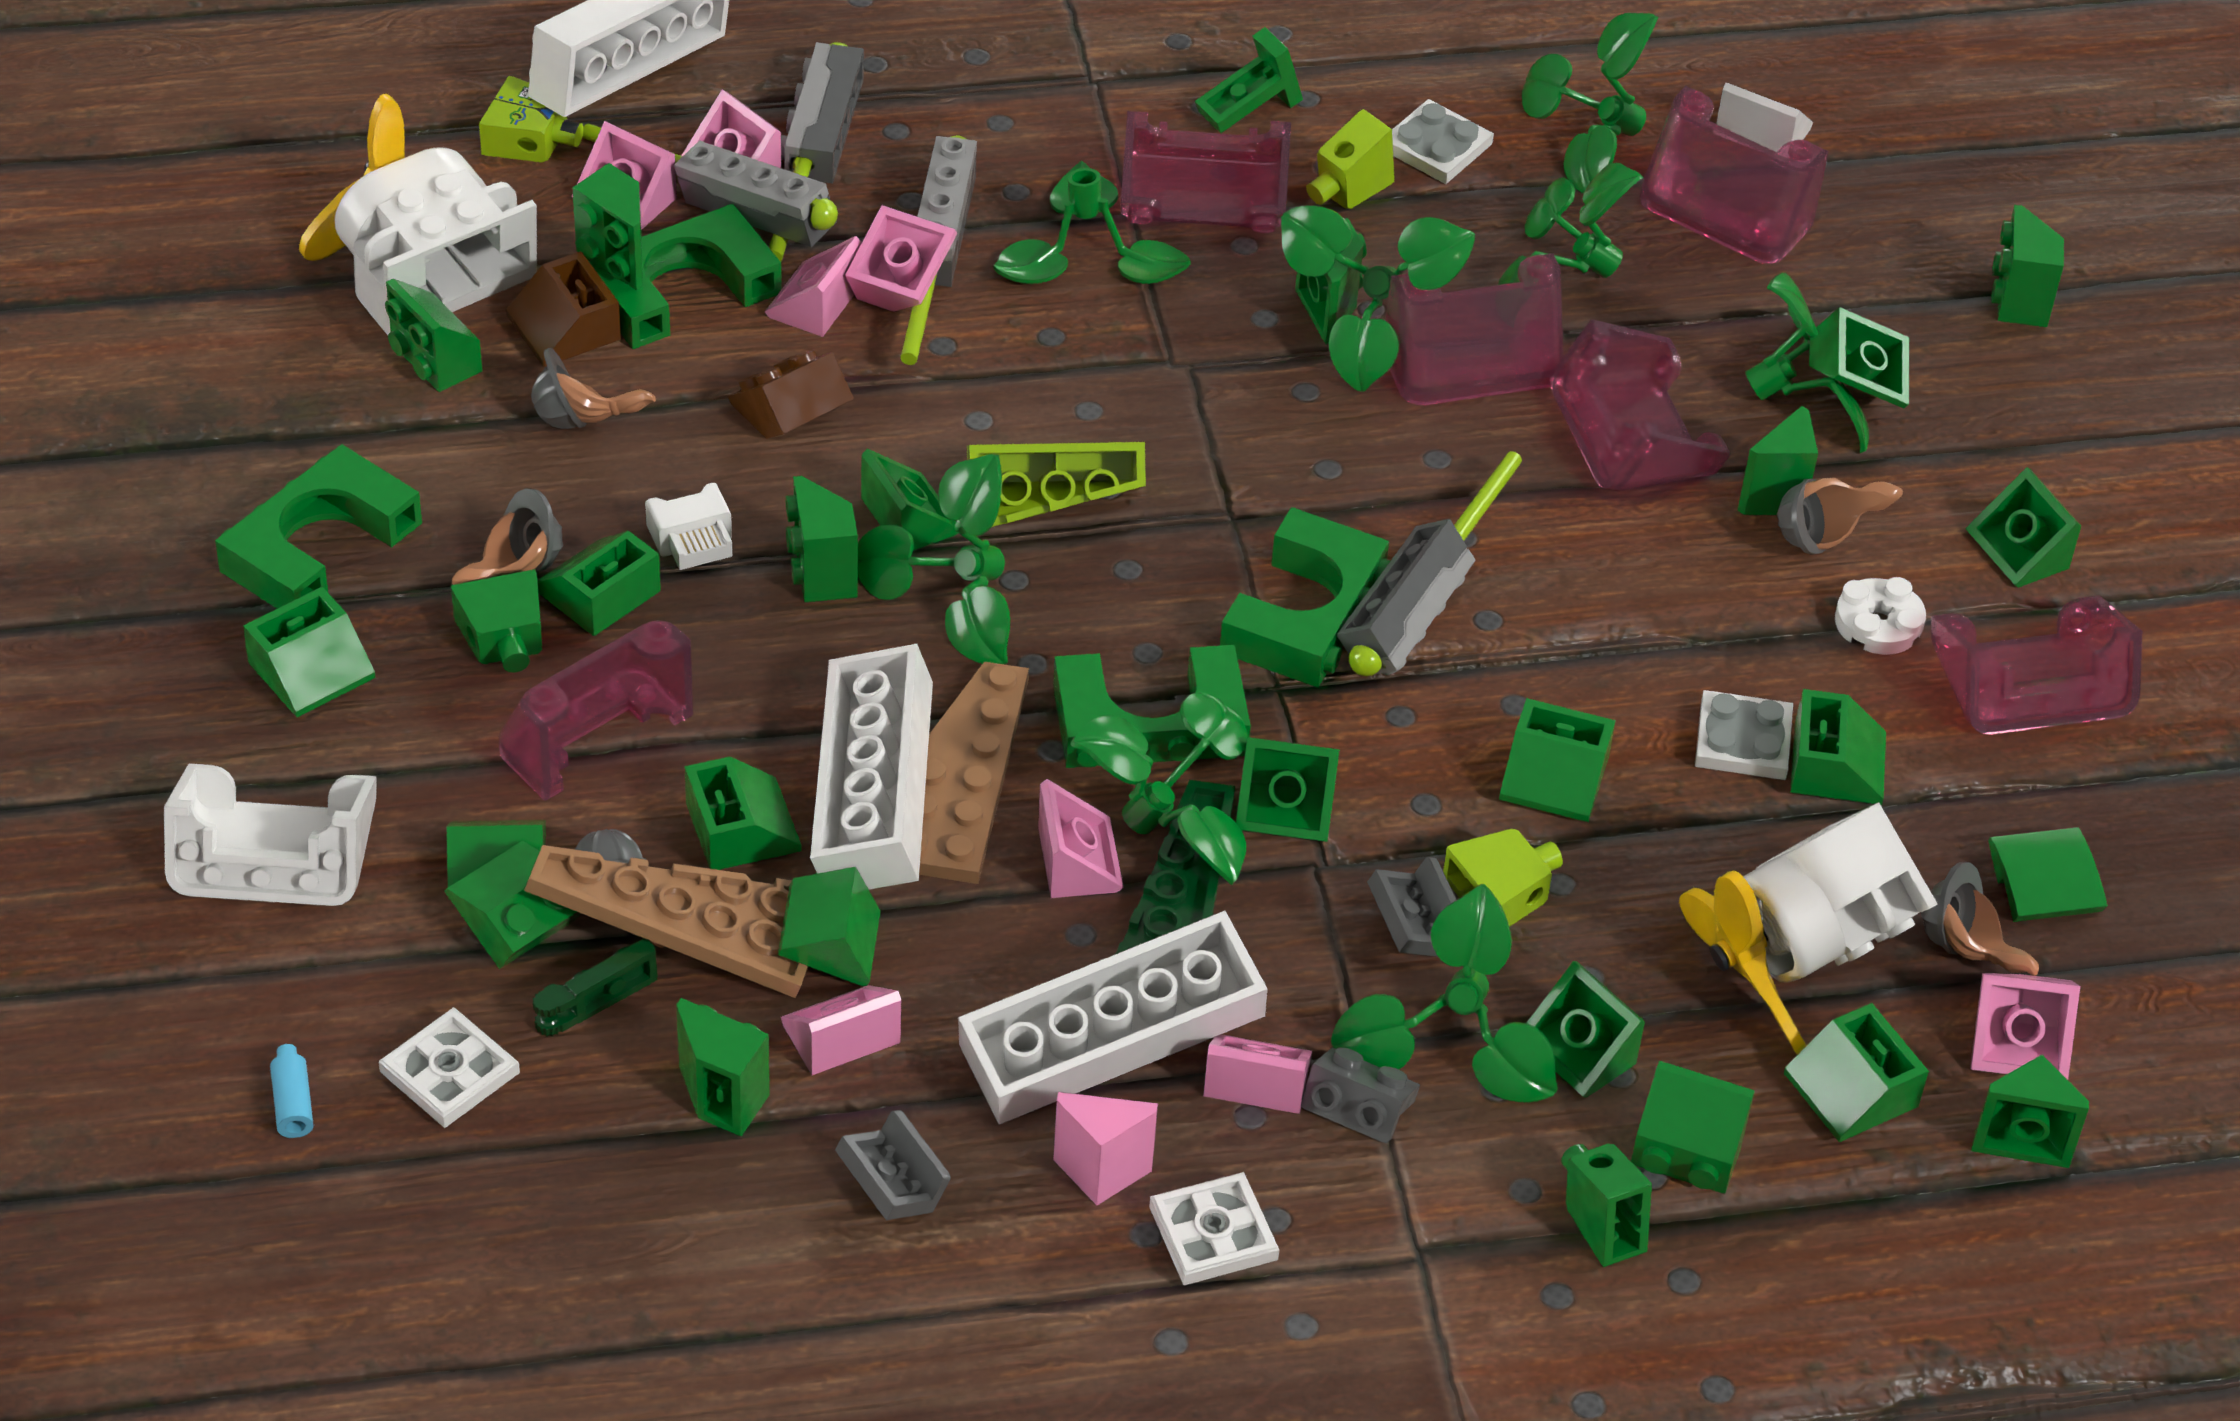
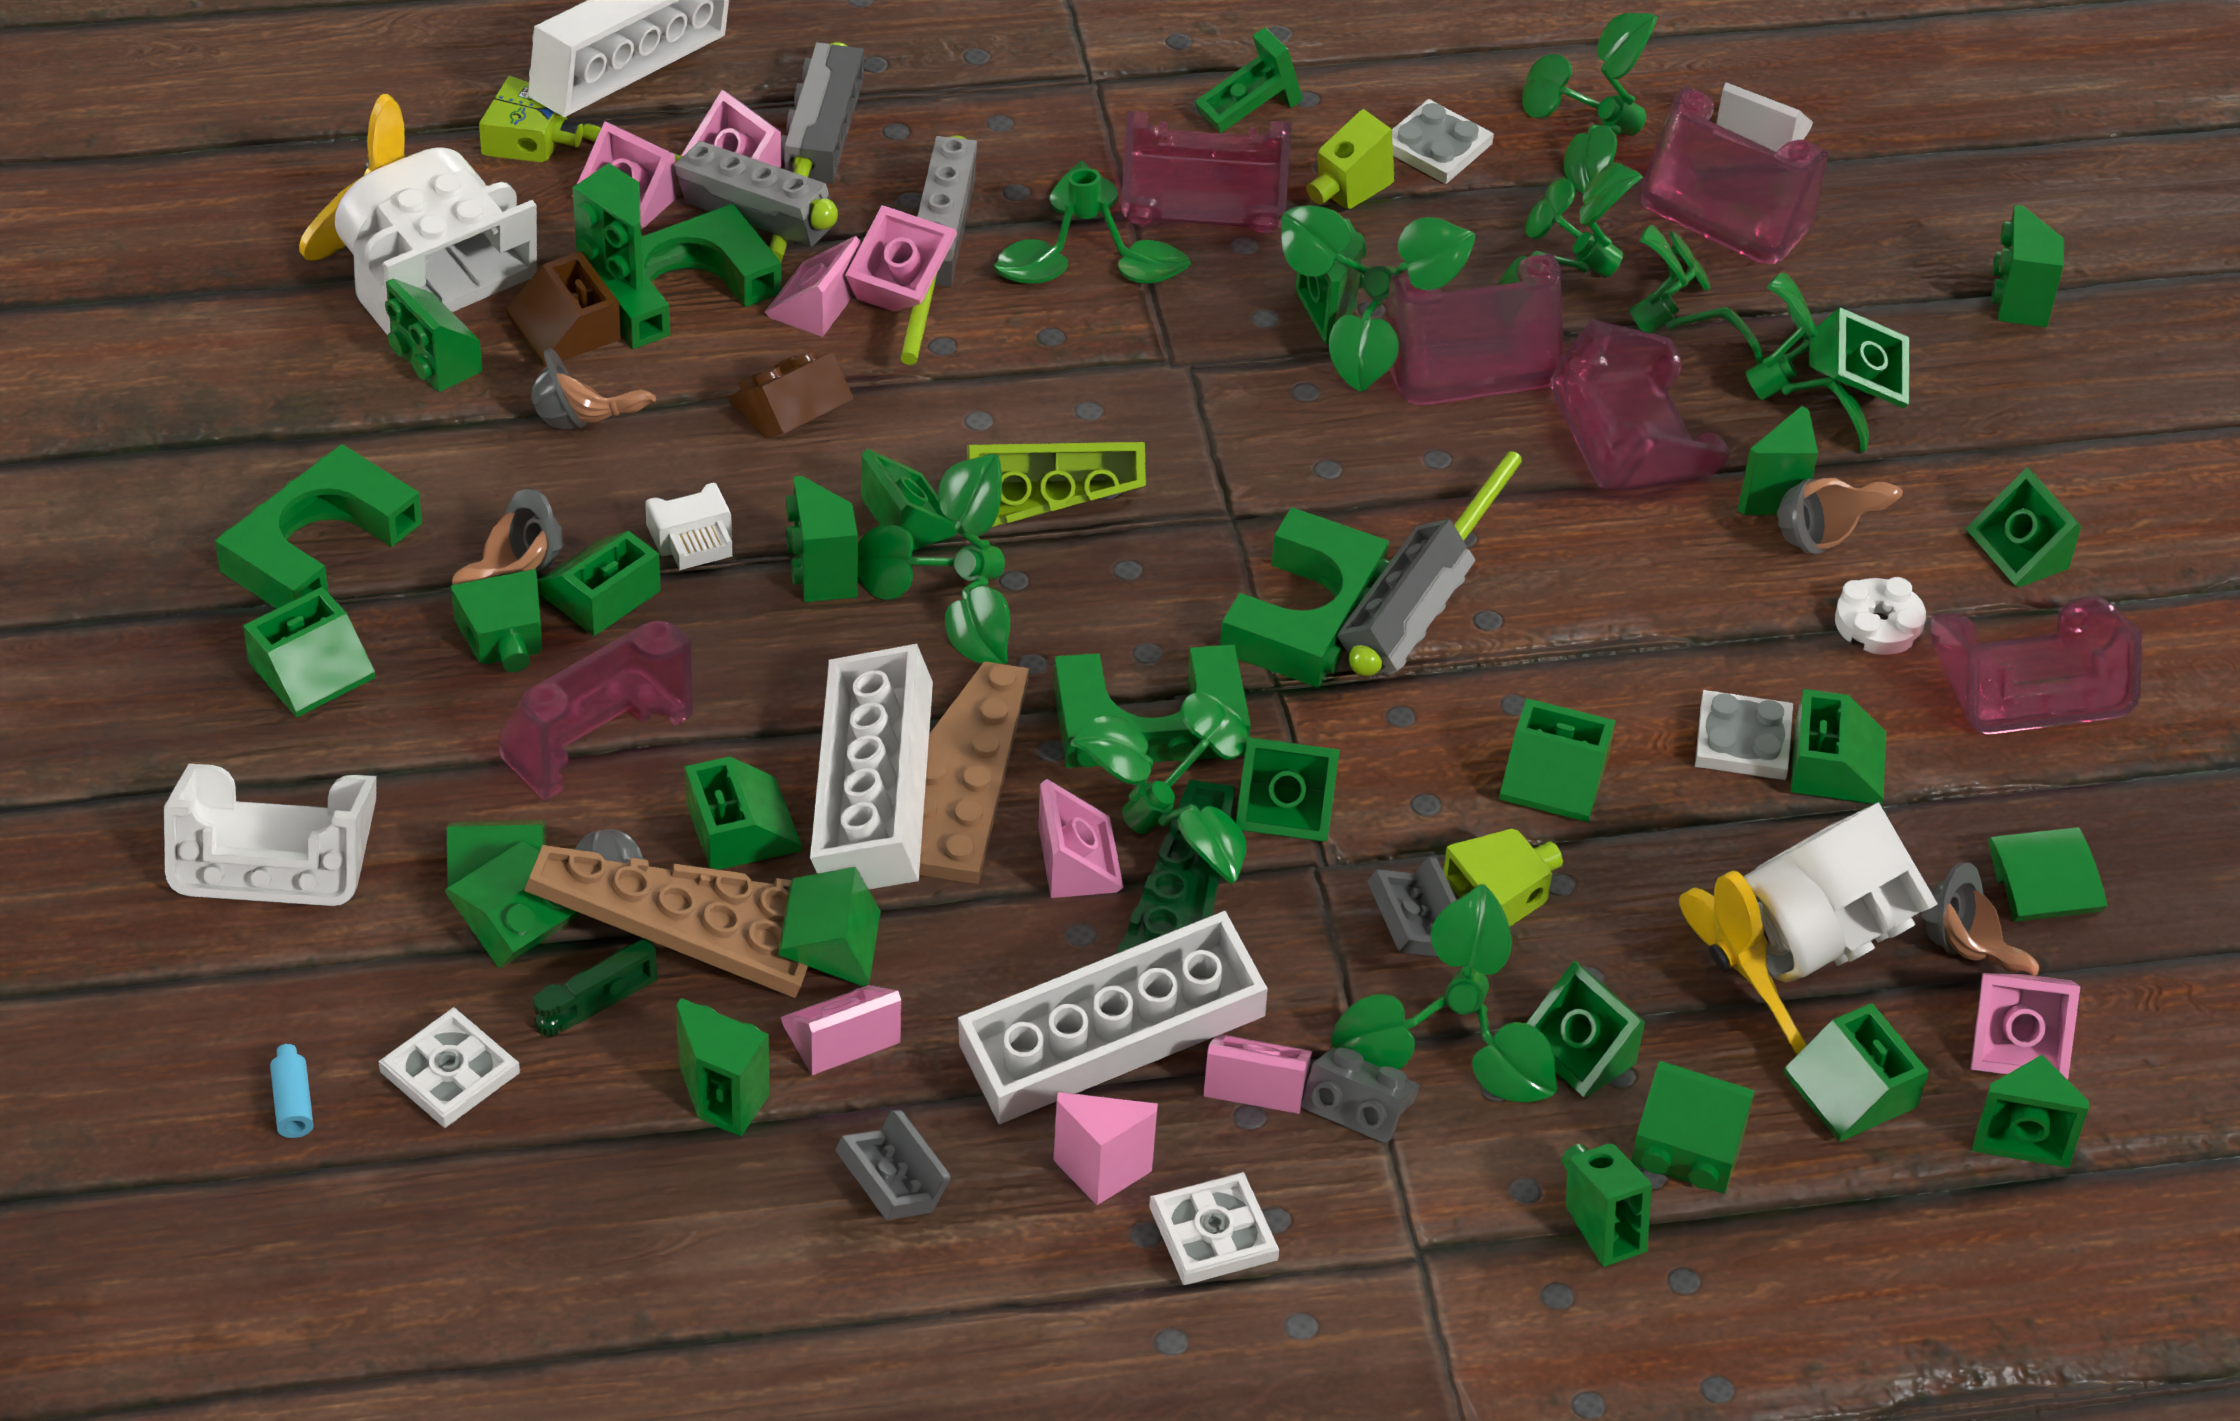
none -> green plant [1628,225,1764,364]

